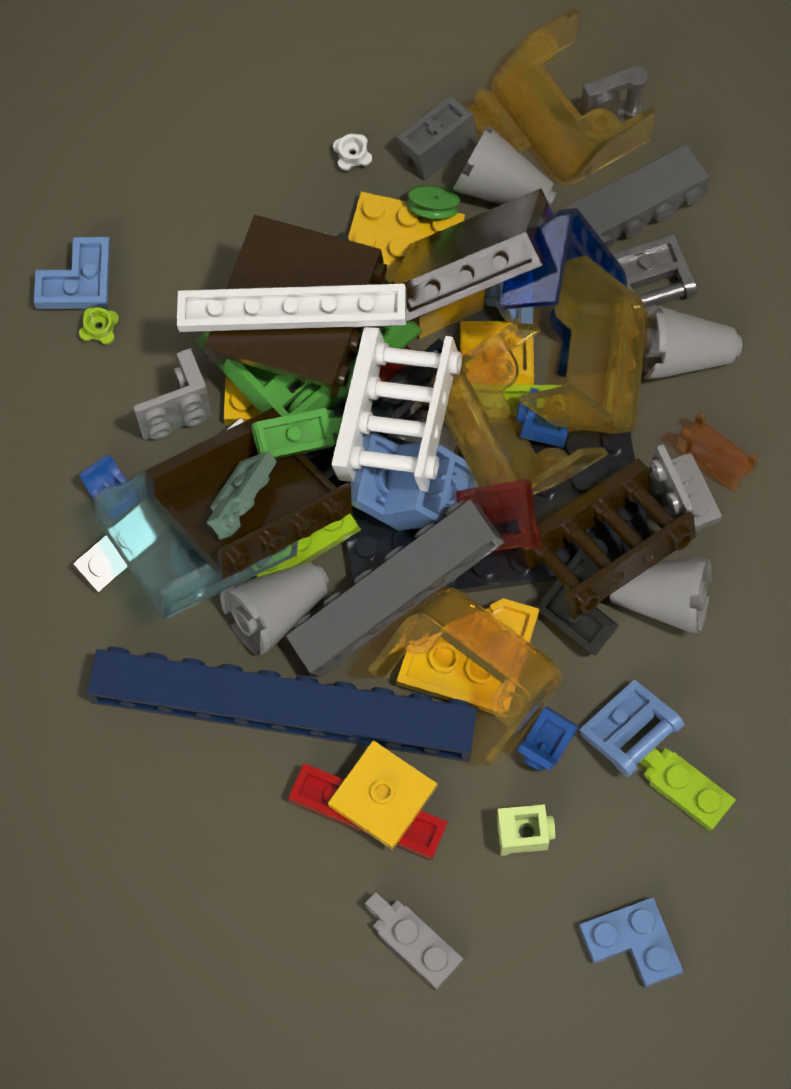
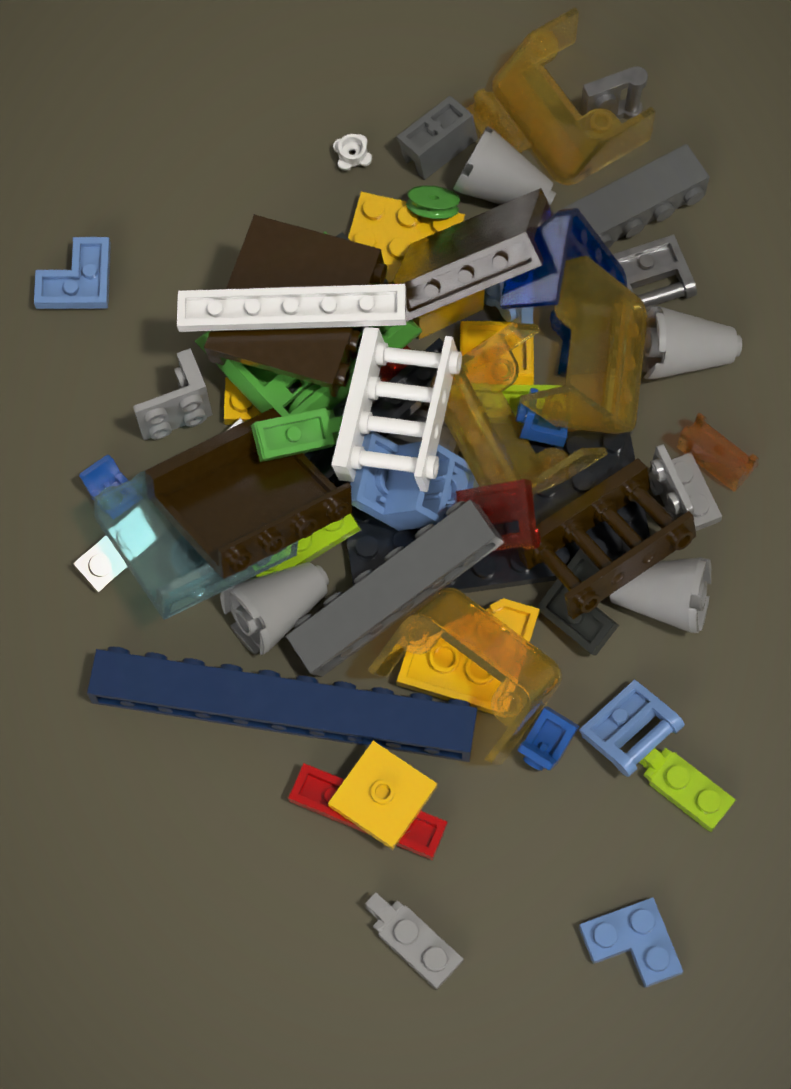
lime plate [79,307,119,345] -> none
sand green hinge [207,451,277,540] -> none
yellowish green brick [497,805,555,856] -> none

